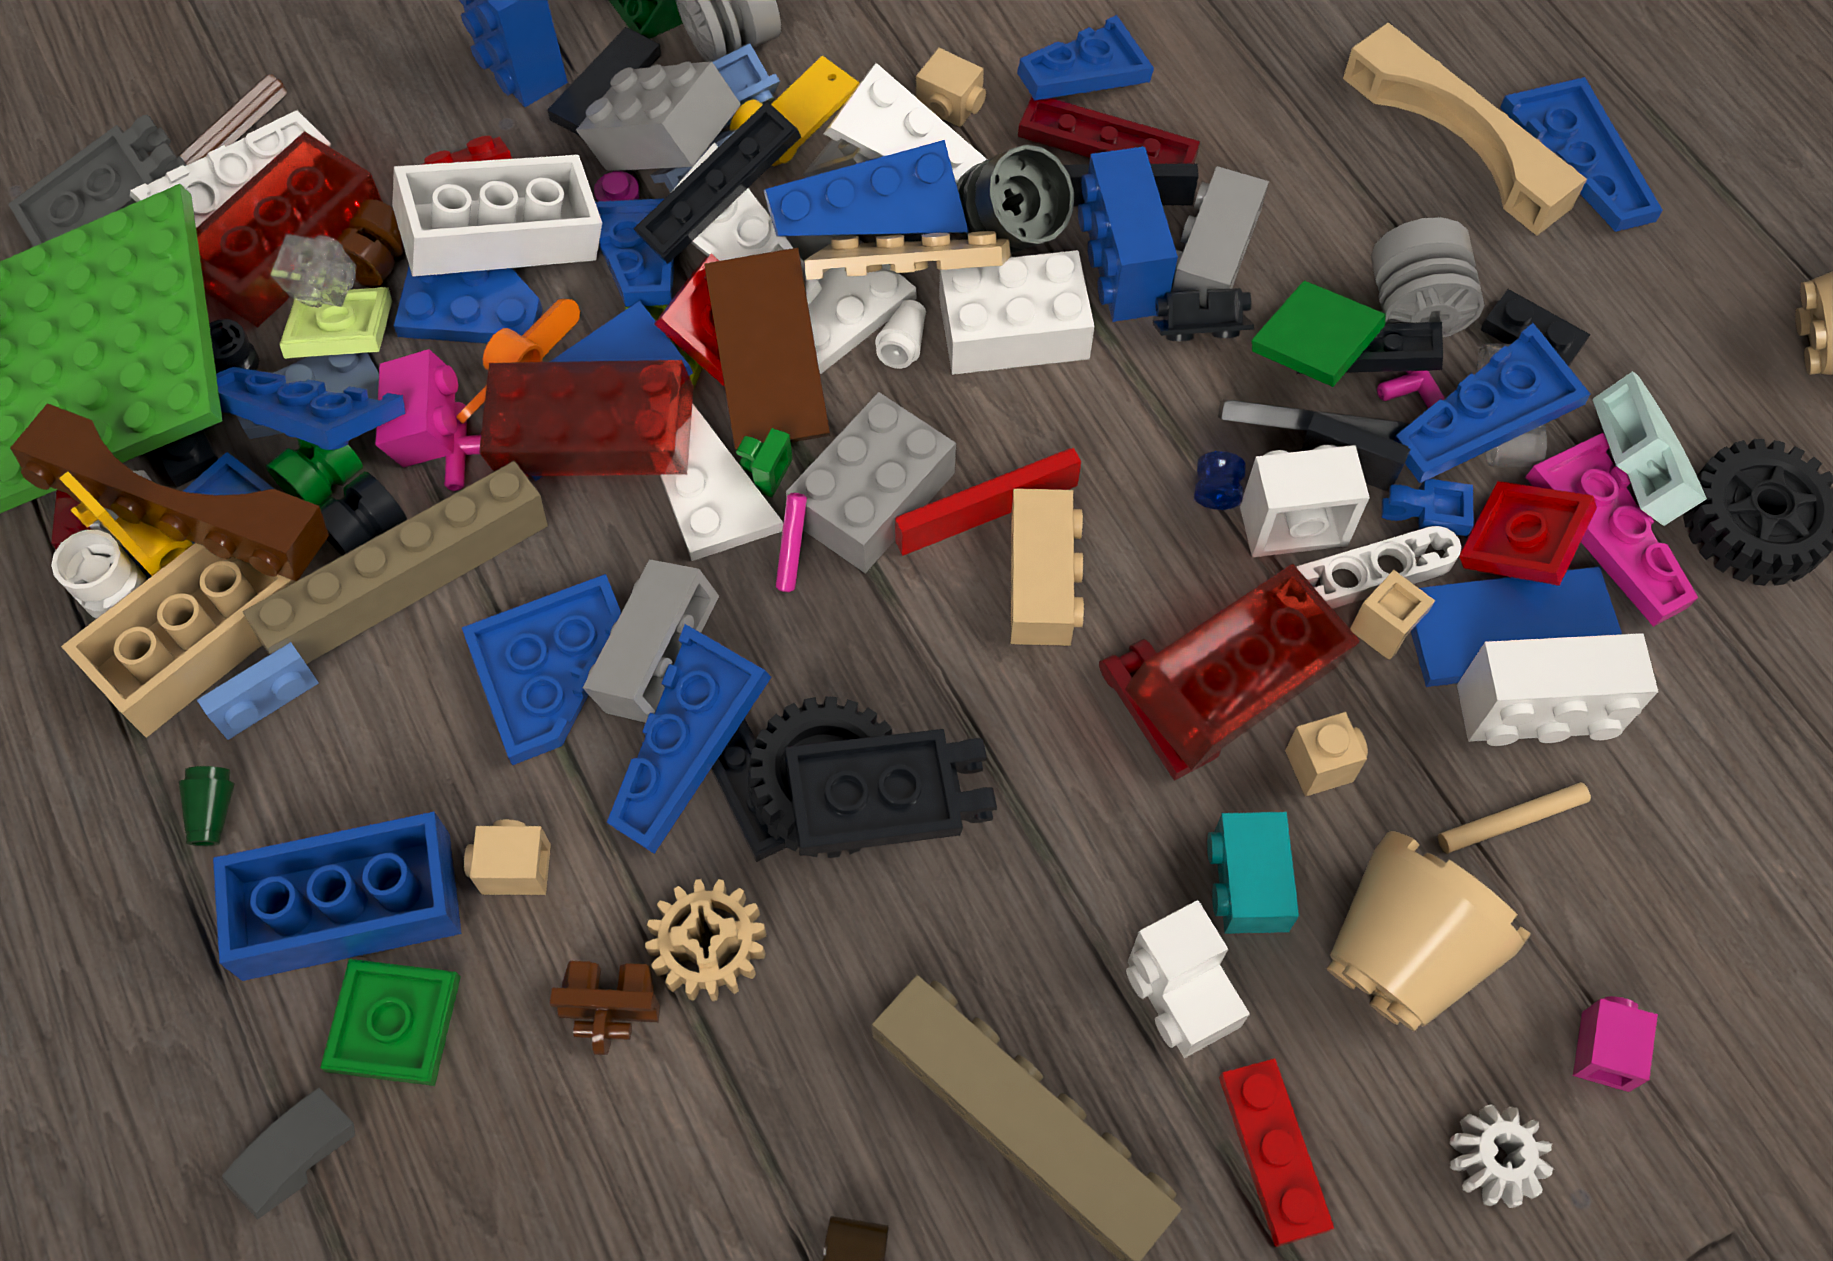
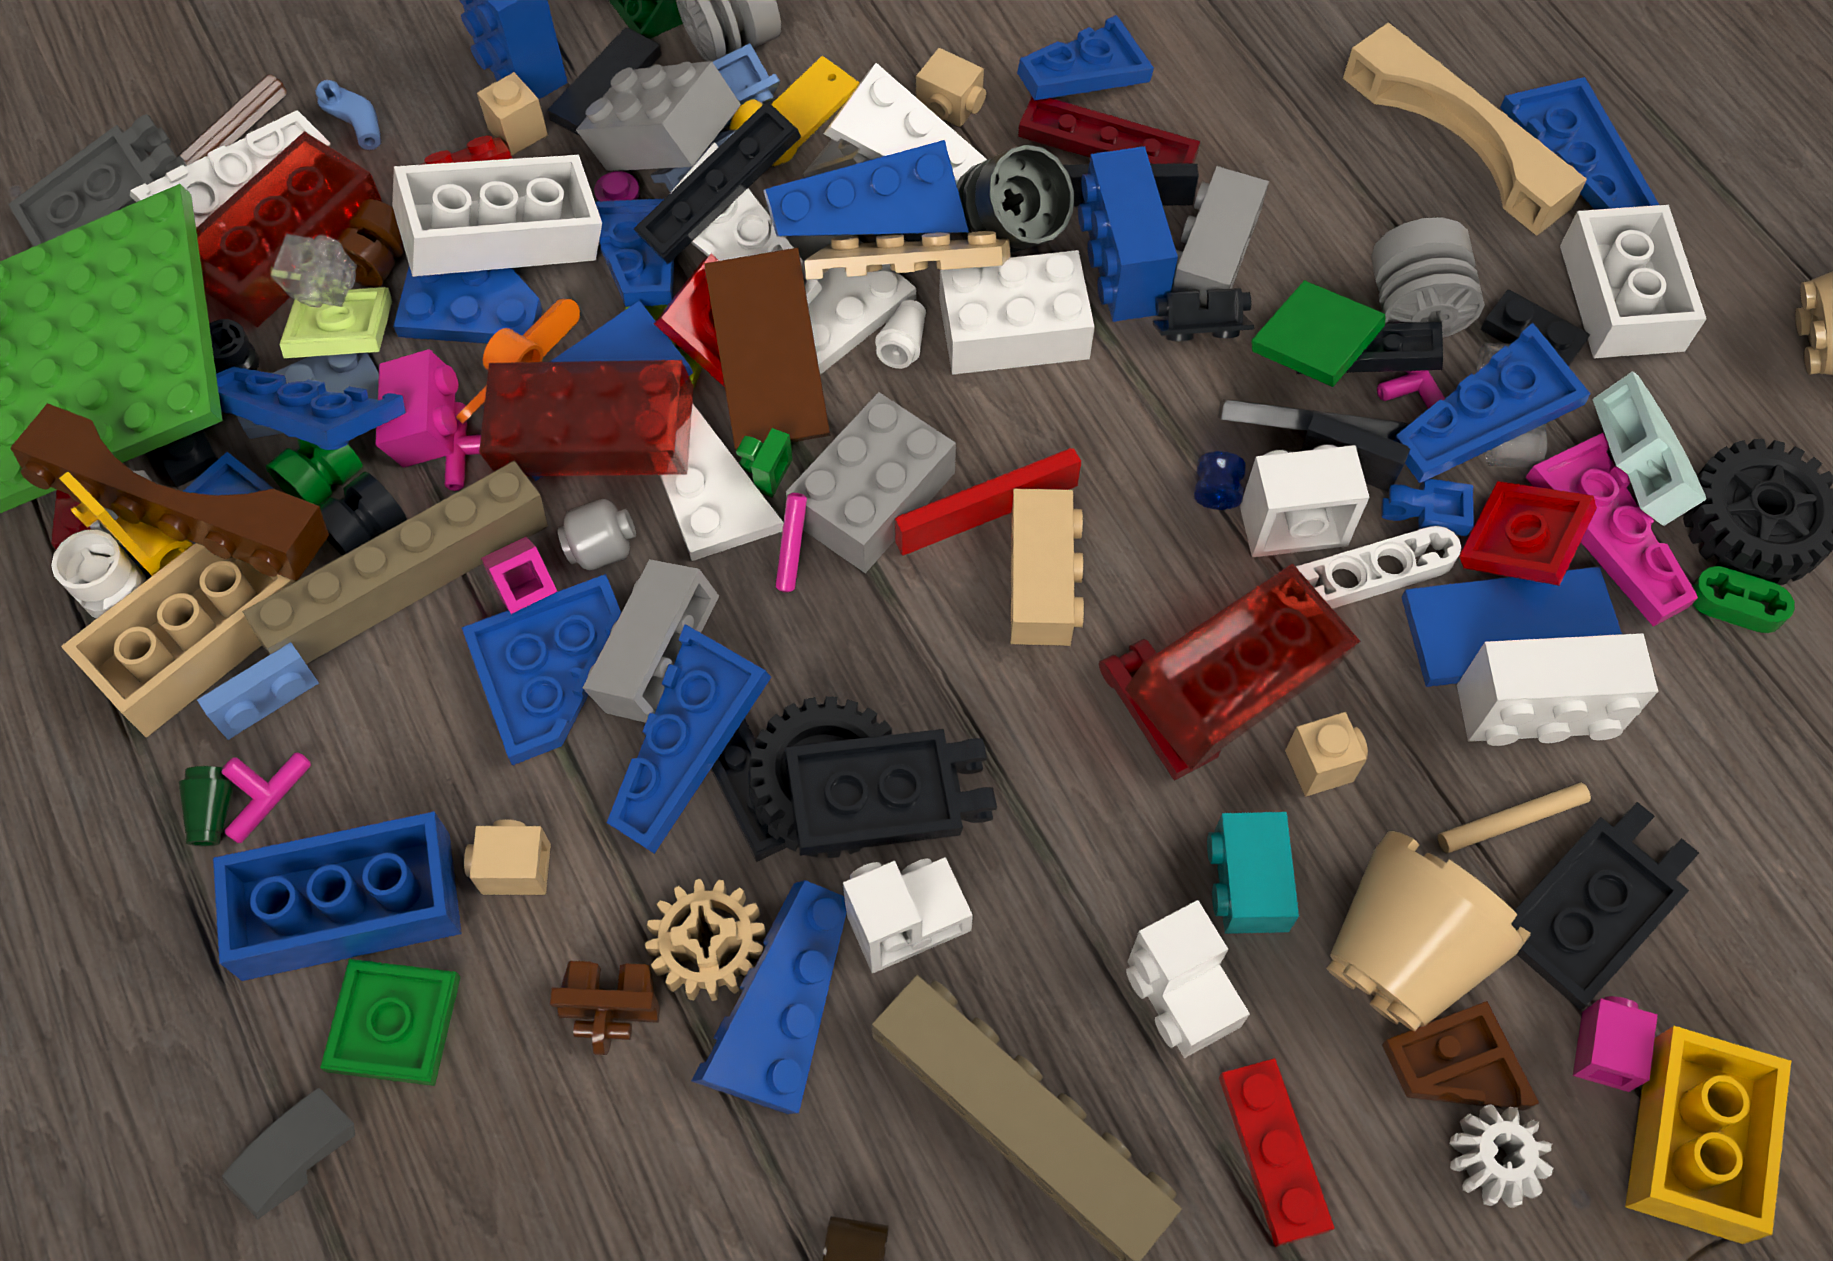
tan panel [1350,570,1435,659] -> none
none -> dark pink piece [222,752,311,843]
none -> medium blue arm [316,80,381,150]
none -> tan brick [477,72,548,156]
none -> dark pink brick [481,537,558,614]
none -> light grey head [558,499,636,571]
none -> blue wing [691,880,847,1114]
none -> white brick [843,857,973,974]
none -> reddish brown wing [1382,1001,1539,1111]
none -> black tile [1511,802,1699,1010]
none -> white brick [1560,205,1707,358]
none -> yellow brick [1625,1026,1791,1244]
none -> green beam [1692,566,1795,633]

